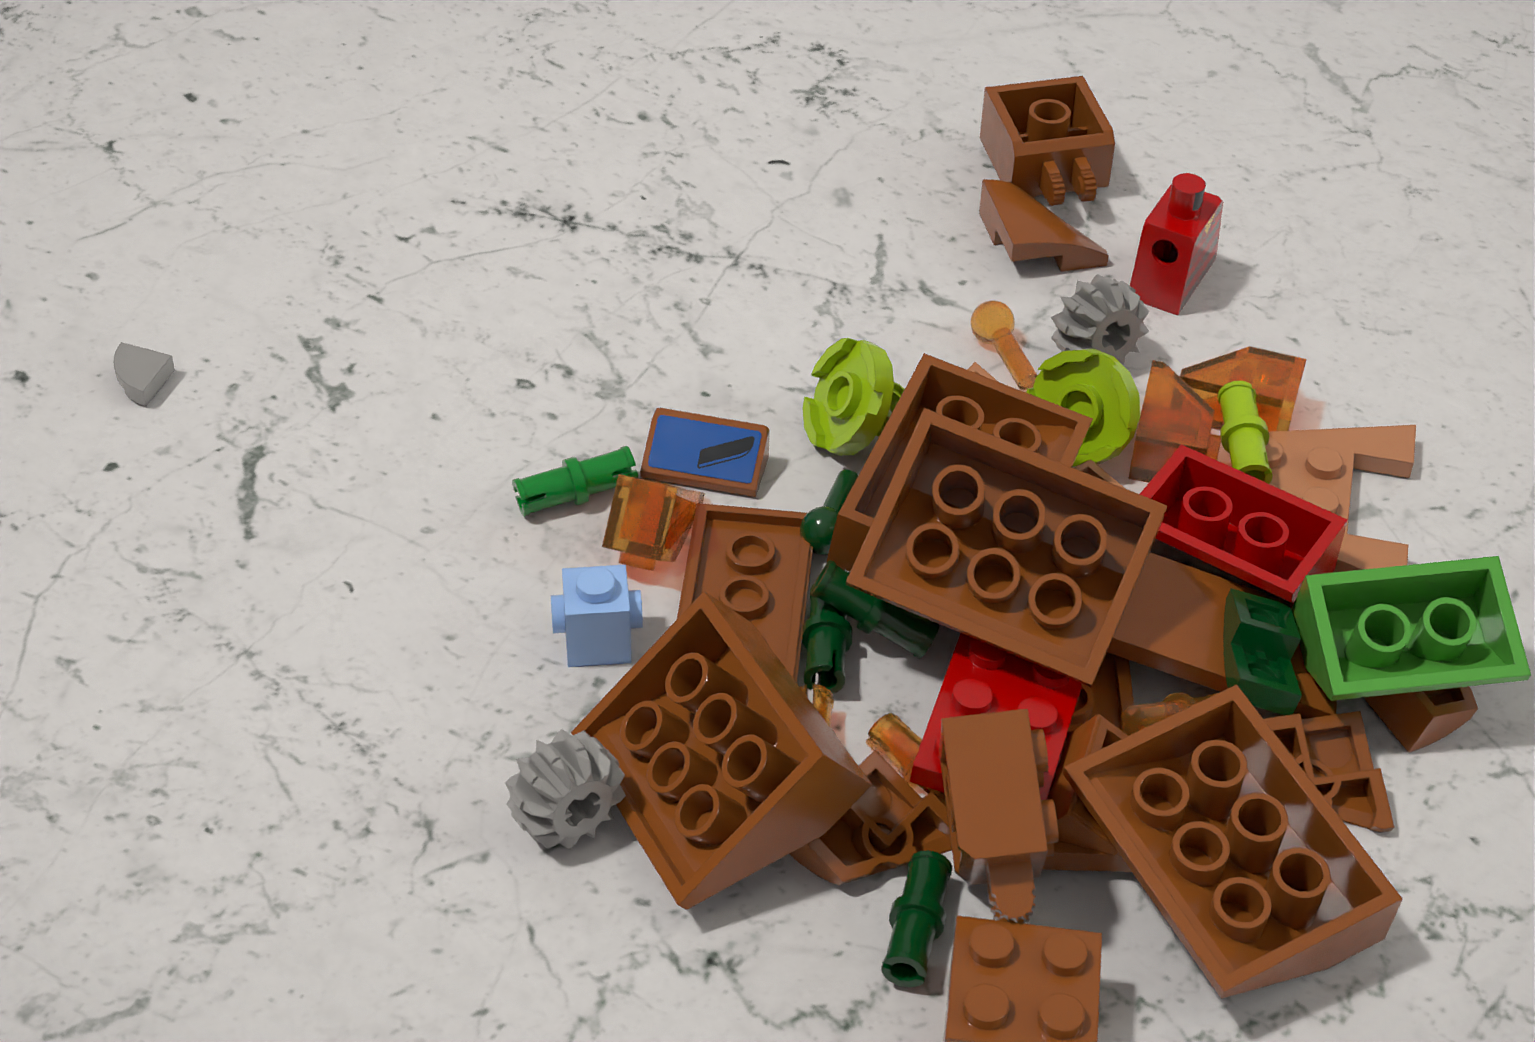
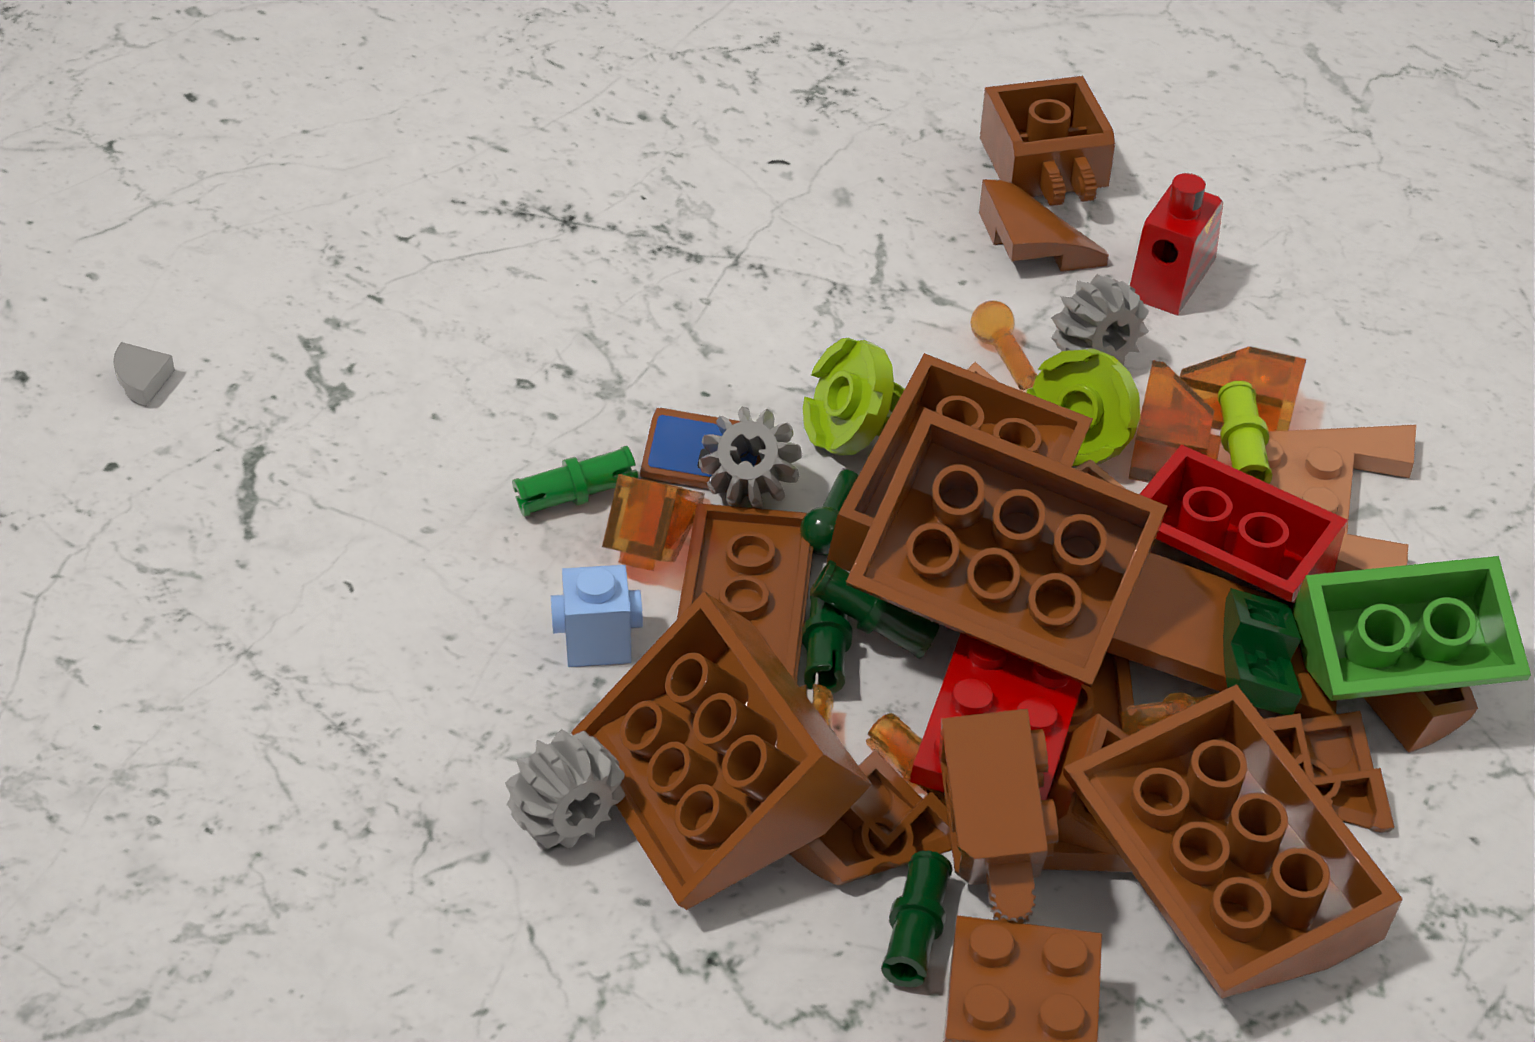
none -> light grey gear [699,406,802,509]

